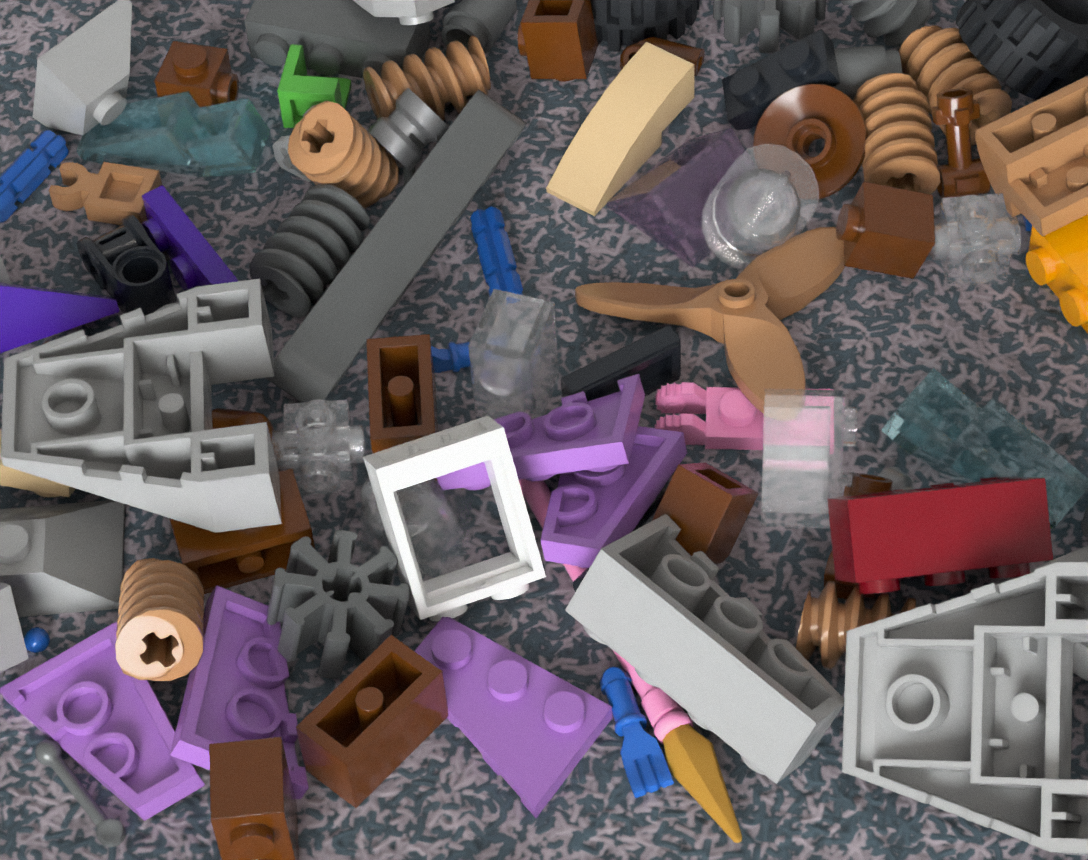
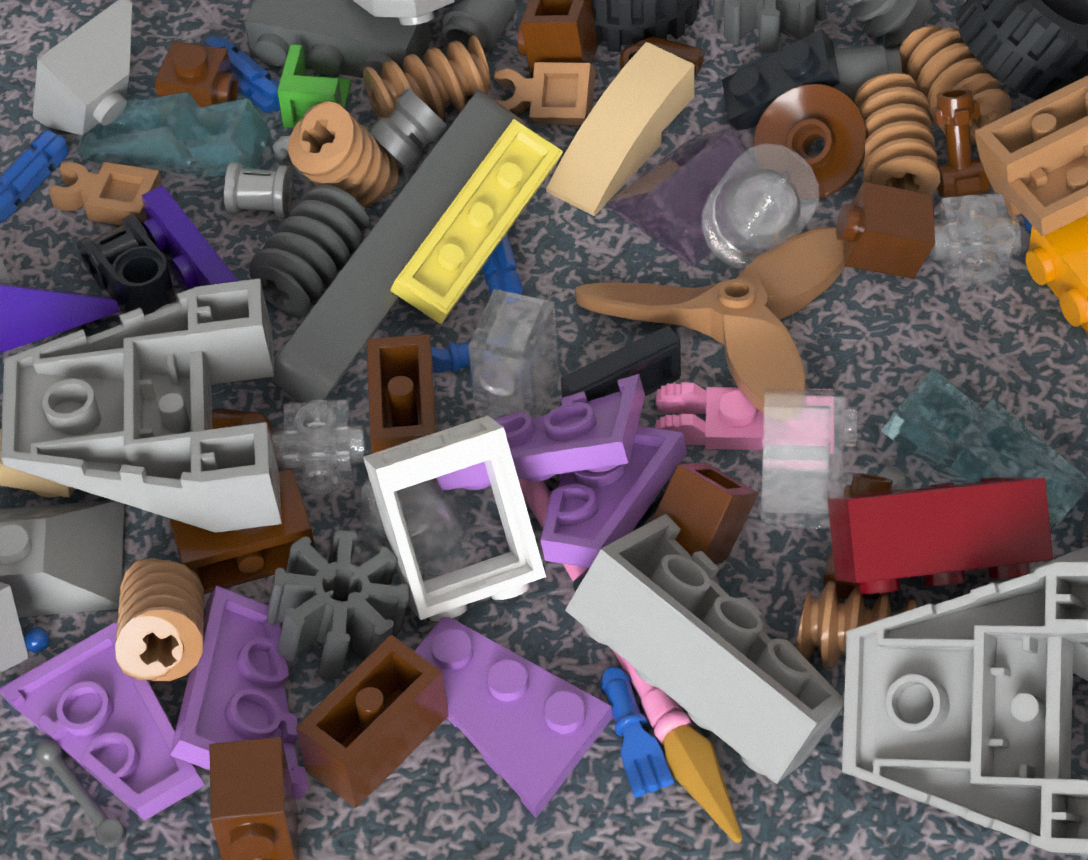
none -> blue axle [204,36,281,113]
none -> light grey bush [224,162,294,218]
none -> light yellow tile [390,119,563,325]
none -> medium nougat plate [494,62,596,125]

